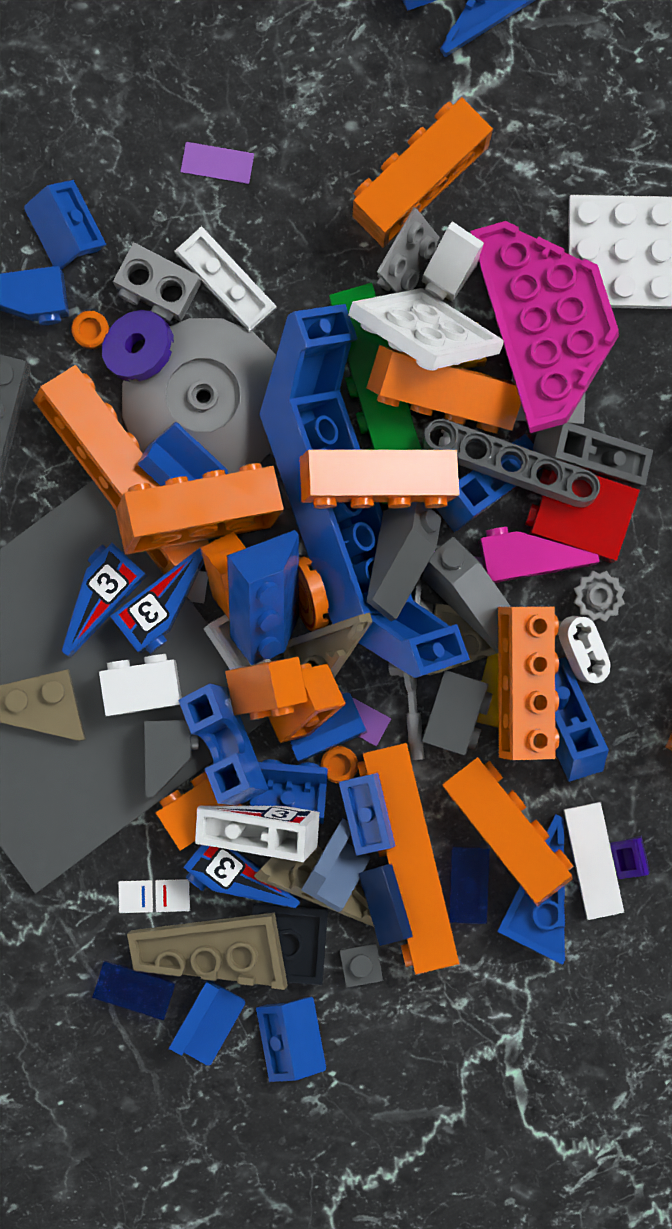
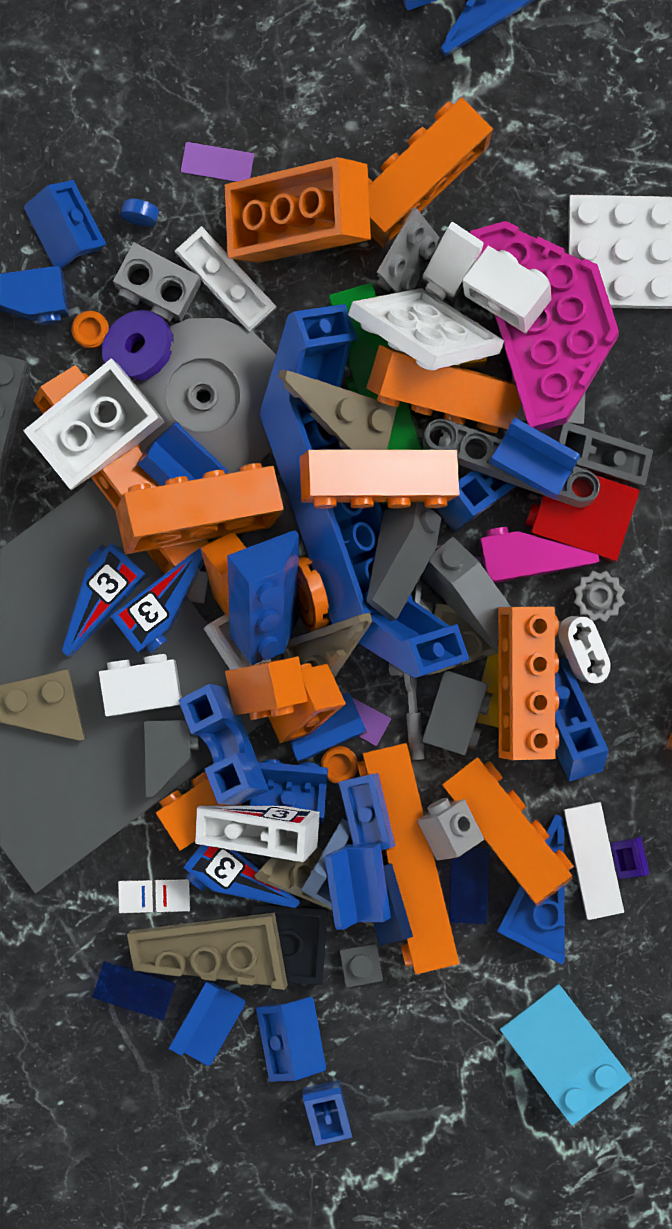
none -> white slope [23,359,165,490]
none -> blue tile [120,199,159,227]
none -> orange brick [225,157,371,263]
none -> dark tan wing [278,370,397,450]
none -> blue slope [303,1080,352,1146]
none -> blue panel [325,844,391,930]
none -> light grey brick [417,798,484,860]
none -> white brick [462,245,552,334]
none -> blue panel [490,418,580,500]
none -> medium azure slope [500,983,632,1126]

